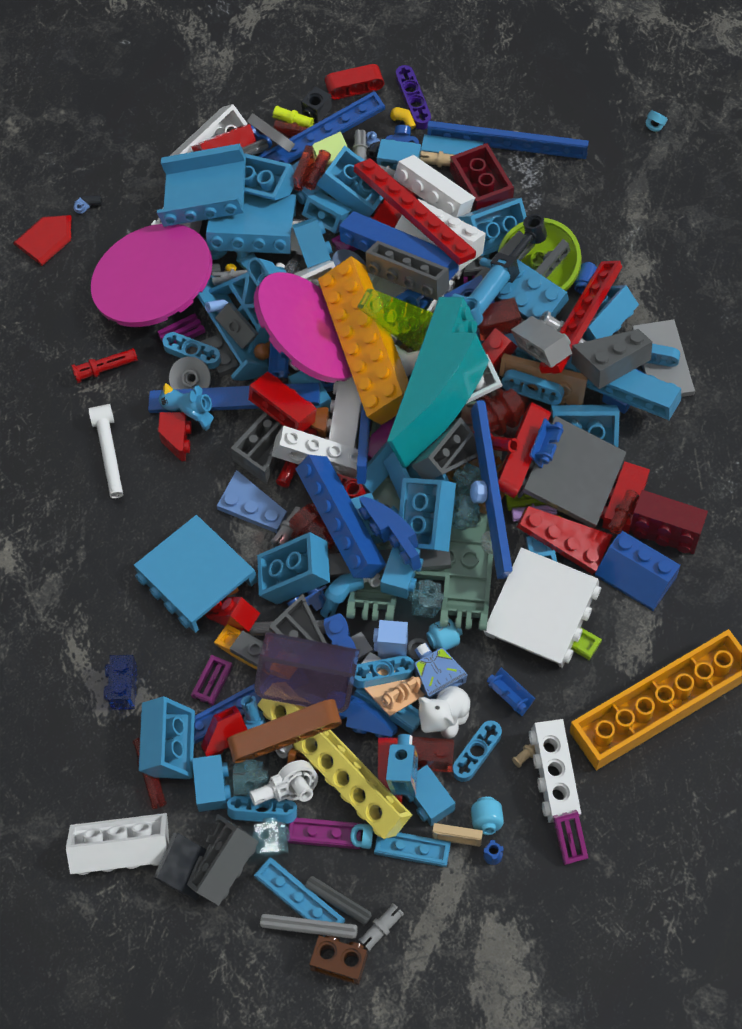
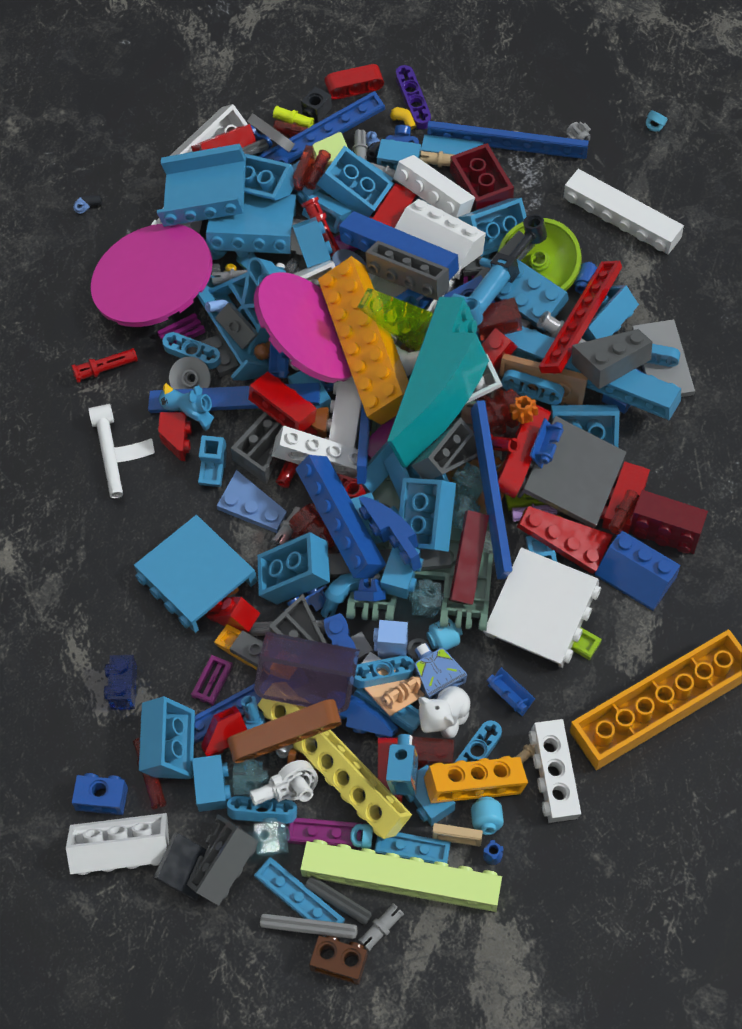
red tile [13,215,72,266] -> none
red plate [353,158,476,265] -> none
light blue tile [470,481,488,503] -> none
light grey brick [511,316,572,368] -> none
dark grey plate [535,239,570,278] -> none
magenta tile [553,810,588,865] -> none
none -> blue brick [72,773,128,815]
none -> white sticker [114,439,155,462]
none -> dark azure brick [198,435,227,487]
none -> red pin [301,196,340,259]
none -> yellowish green brick [301,840,502,912]
none -> blue tile [354,578,386,601]
none -> light orange brick [423,756,528,803]
none -> dark red tile [449,510,489,605]
none -> orange gear [510,395,538,424]
none -> white brick [563,169,684,254]
none -> light grey gear [566,122,591,141]

